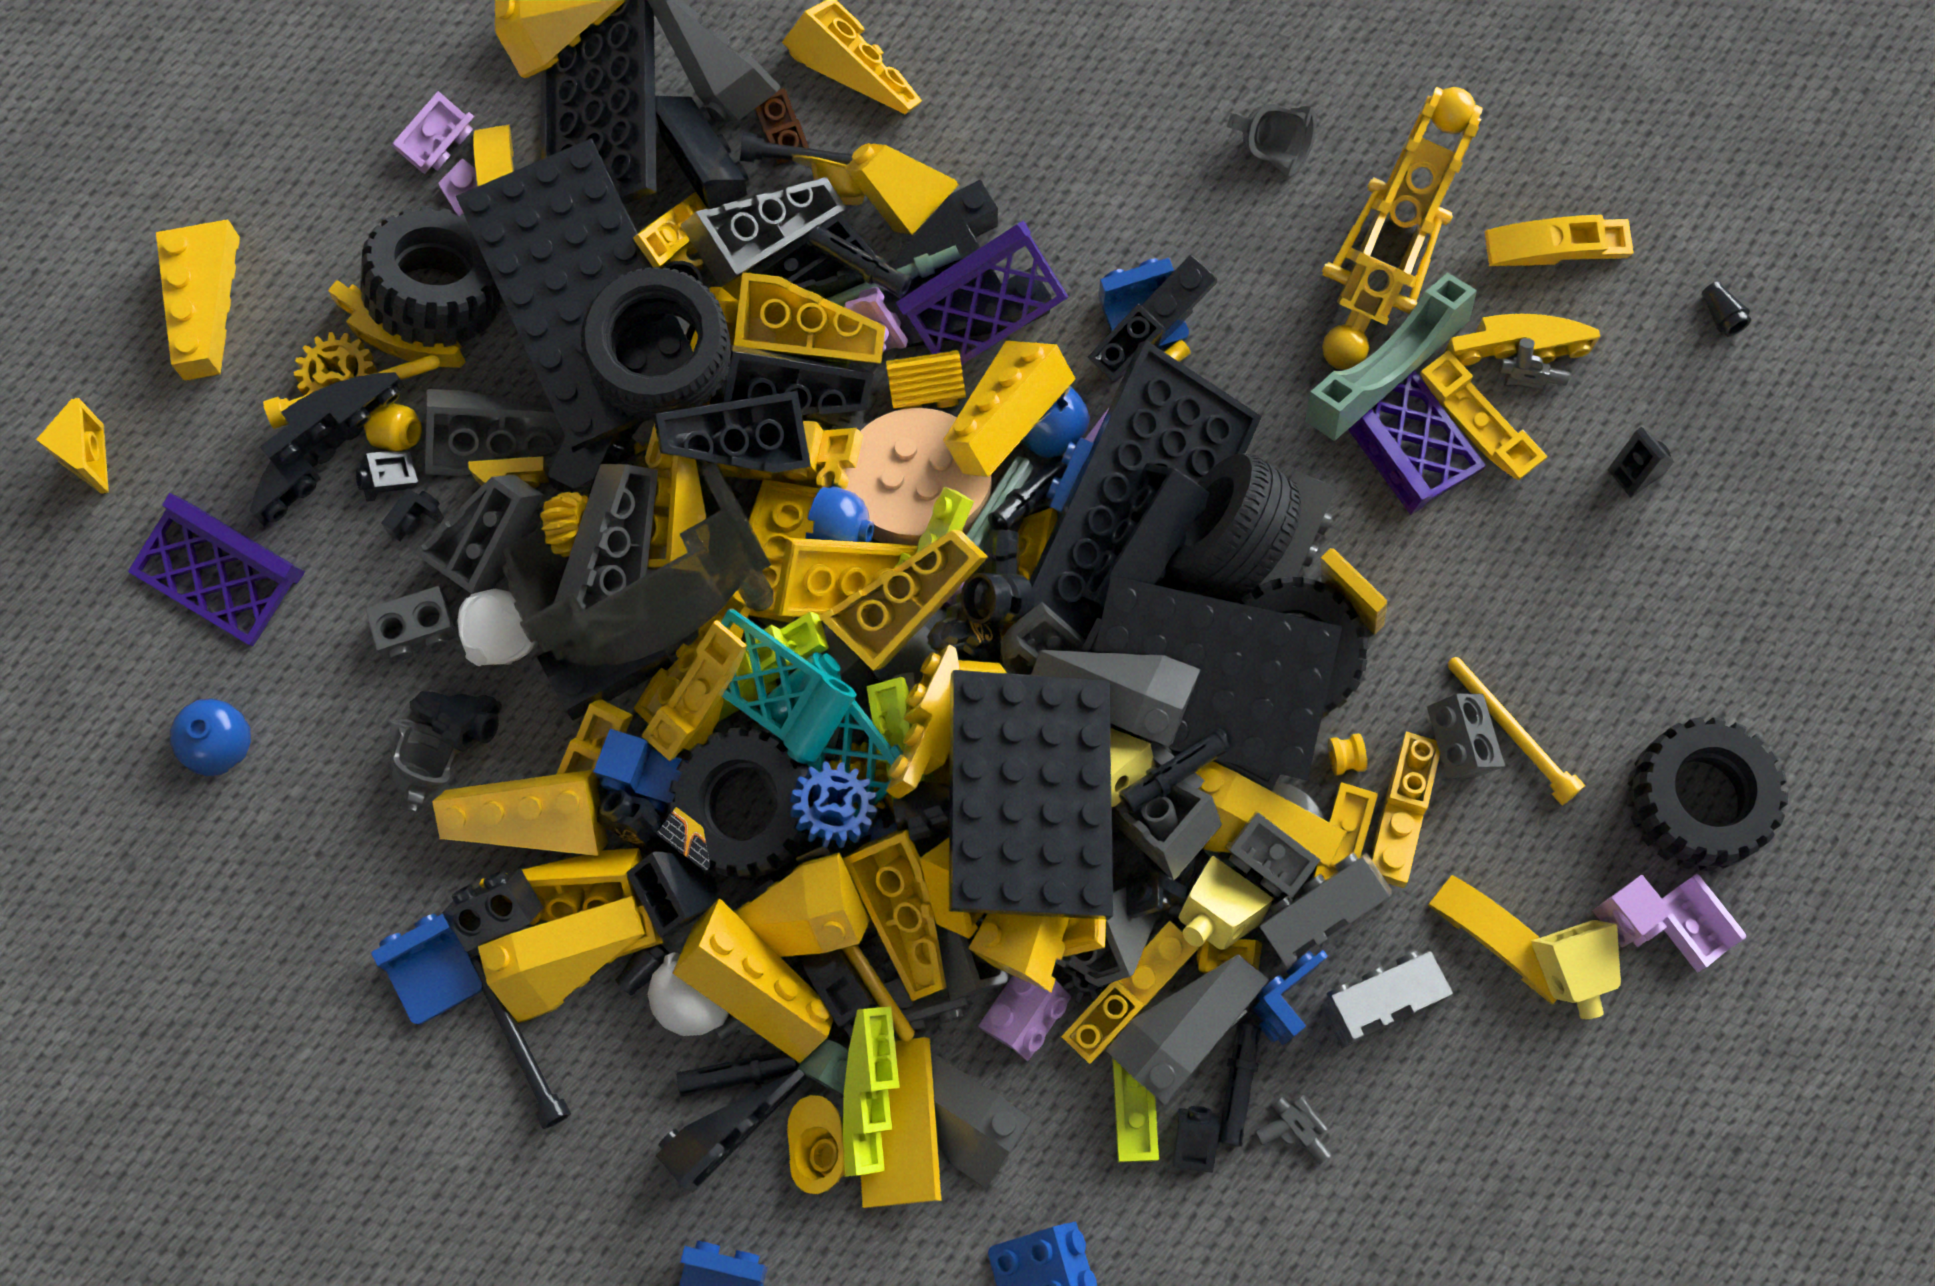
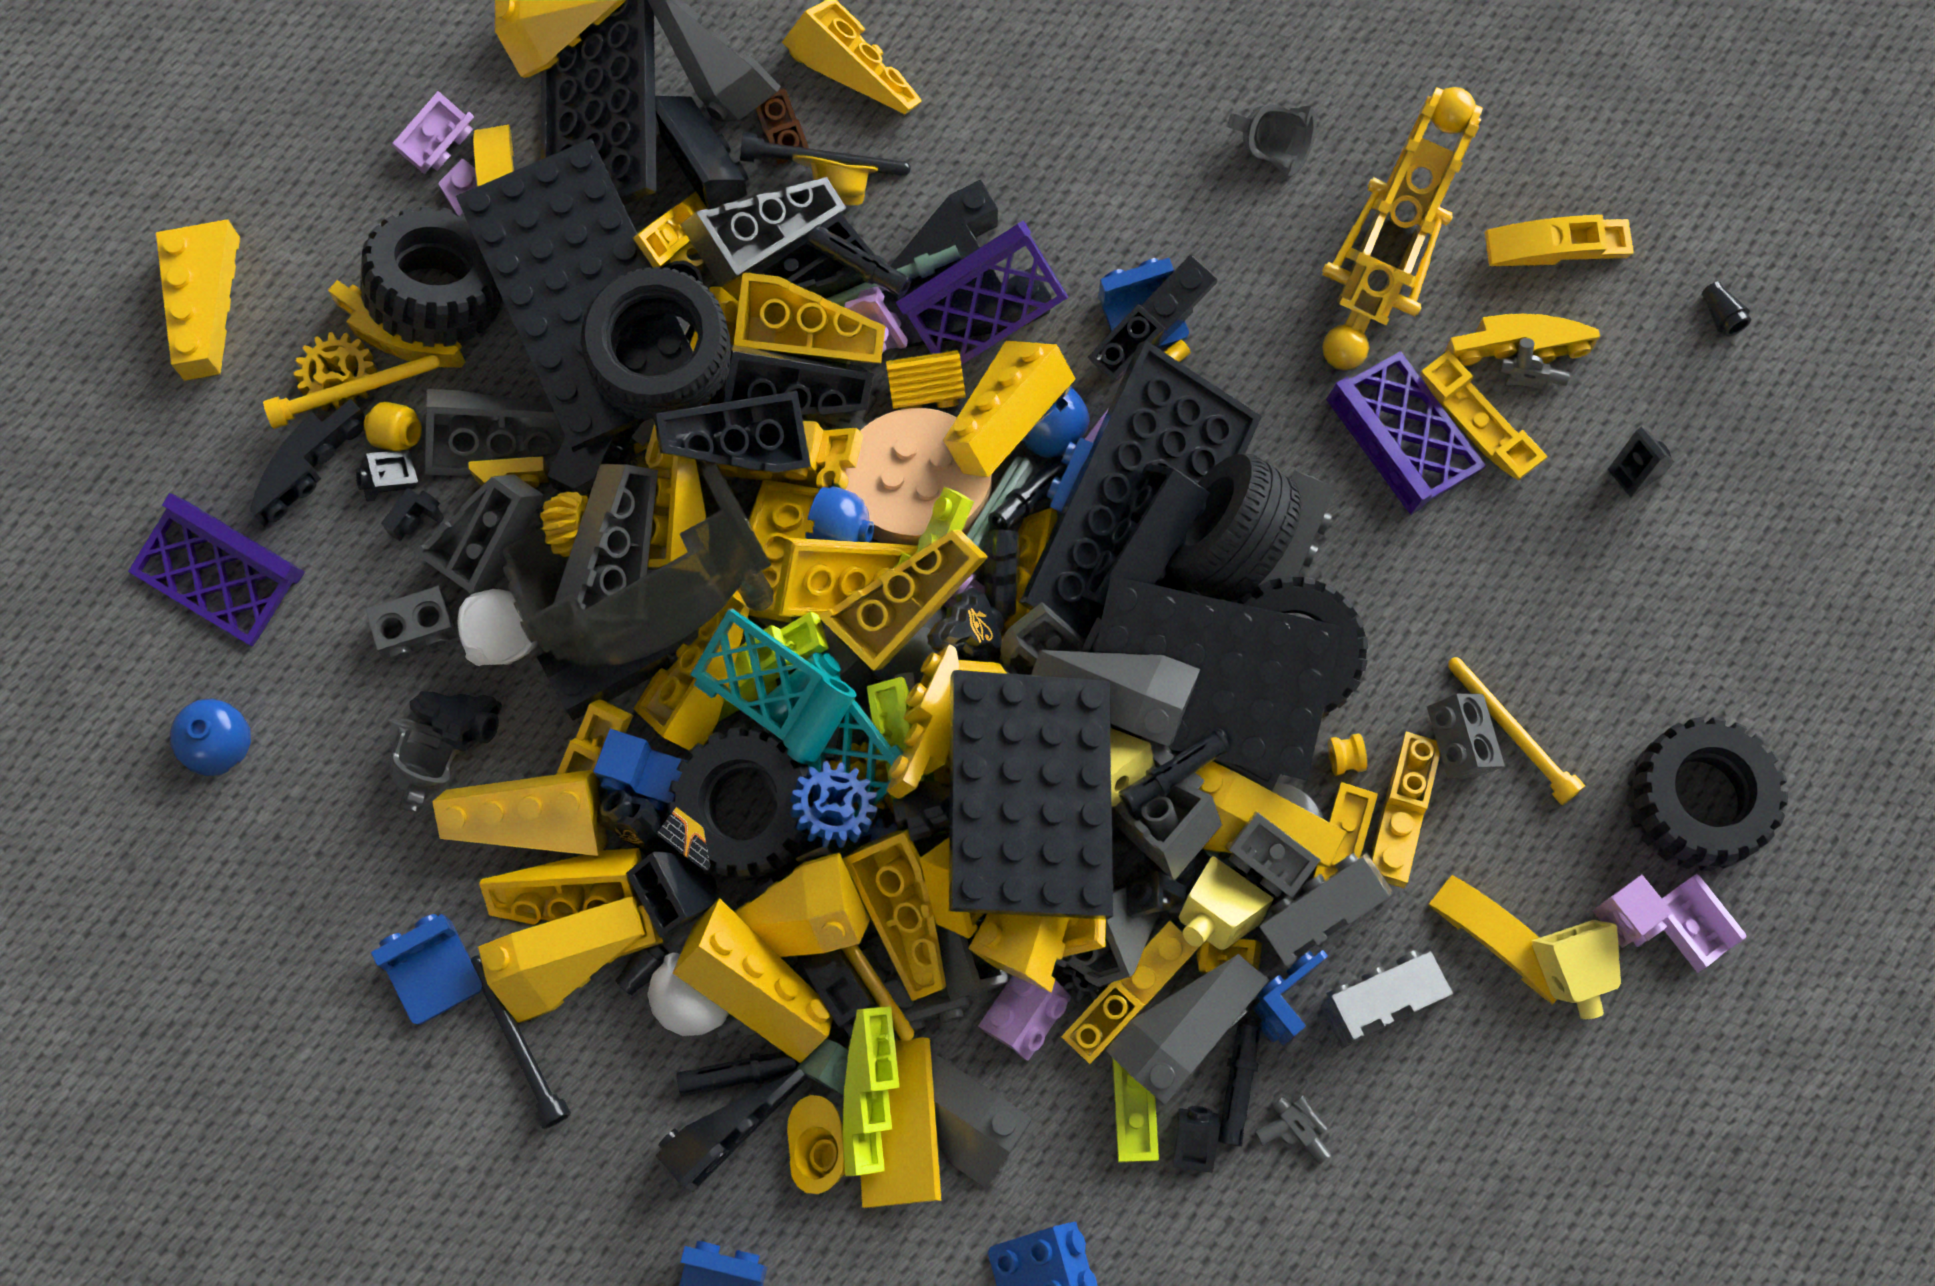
yellow slope [36,398,109,494] -> none
black slope [260,372,405,467] -> none
black brick [442,868,544,952] -> none
yellow slope [642,620,747,761] -> none
yellow slope [845,143,959,235] -> none
black wheel [960,573,1034,624] -> none
sand green arch [1305,272,1477,441] -> none
yellow tile [1321,548,1387,635] -> none

